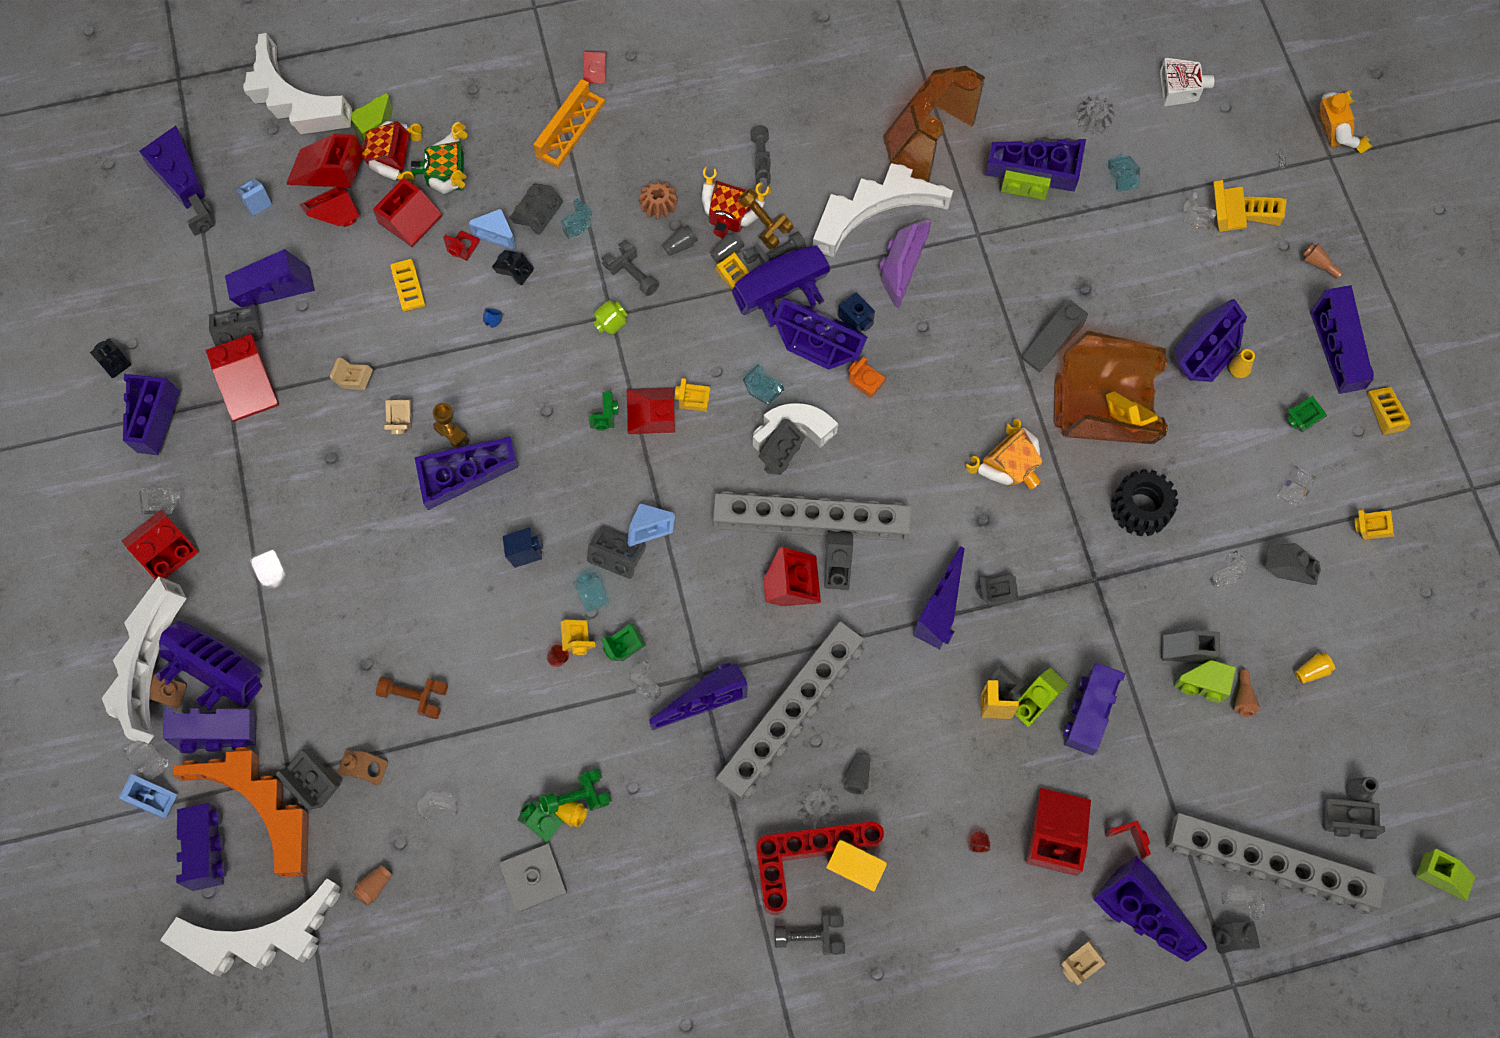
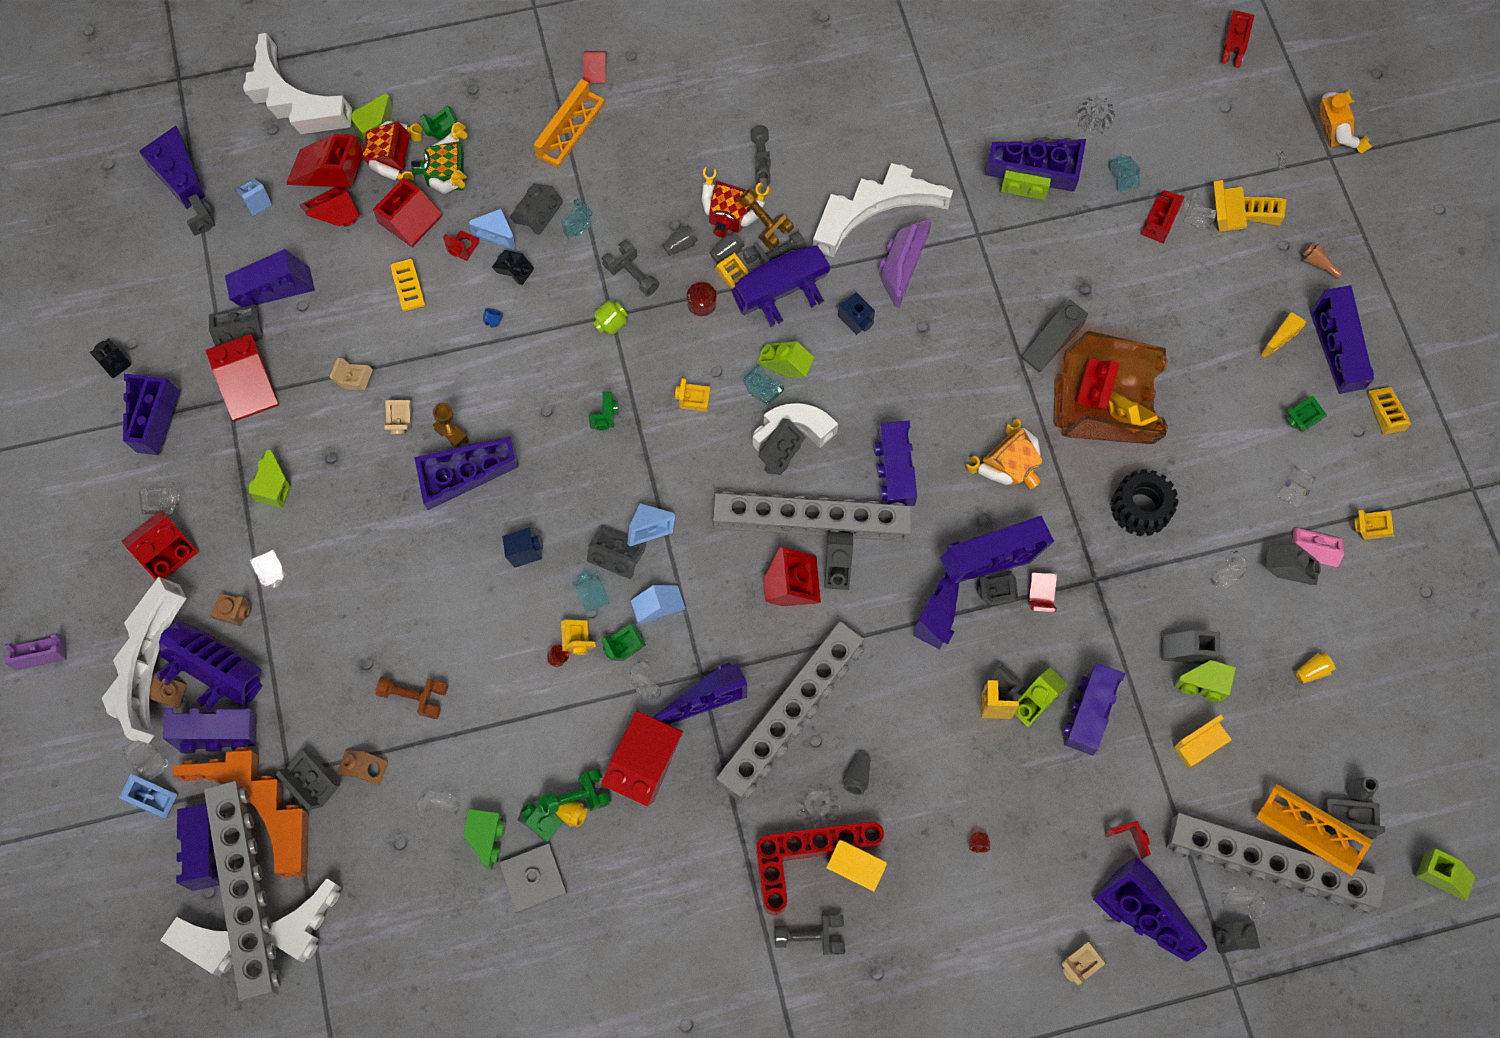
nougat cone [352,865,392,906] -> none
red slope [627,387,675,434] -> none
nougat gear [639,179,678,220] -> none
dark purple wedge [773,298,868,370] -> none
orange bracket [848,356,886,398] -> none
clear orange windscreen [883,66,985,183] -> none
red slope [1026,788,1091,876] -> none
white torso [1160,58,1214,106] -> none
dark purple wedge [1175,299,1247,382] -> none
yellow cone [1229,349,1255,378] -> none
nougat cone [1234,670,1260,717] -> none
none -> medium lavender hinge [4,633,67,671]
none -> light grey brick [204,781,281,1003]
none -> medium nougat bracket [210,593,250,626]
none -> lime slope [249,450,291,509]
none -> green bracket [420,105,458,141]
none -> bright green slope [463,809,505,870]
none -> red slope [601,710,684,807]
none -> light blue slope [631,585,685,624]
none -> clear red head [686,282,717,316]
none -> lime slope [757,341,815,378]
none -> dark purple wedge [874,420,917,506]
none -> dark purple wedge [940,516,1054,584]
none -> bracket [1028,572,1057,612]
none -> red bracket [1076,358,1120,410]
none -> red hinge [1141,190,1185,244]
none -> yellow panel [1174,714,1232,768]
none -> red hinge [1221,10,1255,68]
none -> light orange fence [1256,784,1373,876]
none -> yellow slope [1261,312,1307,358]
none -> bright pink slope [1292,528,1344,567]

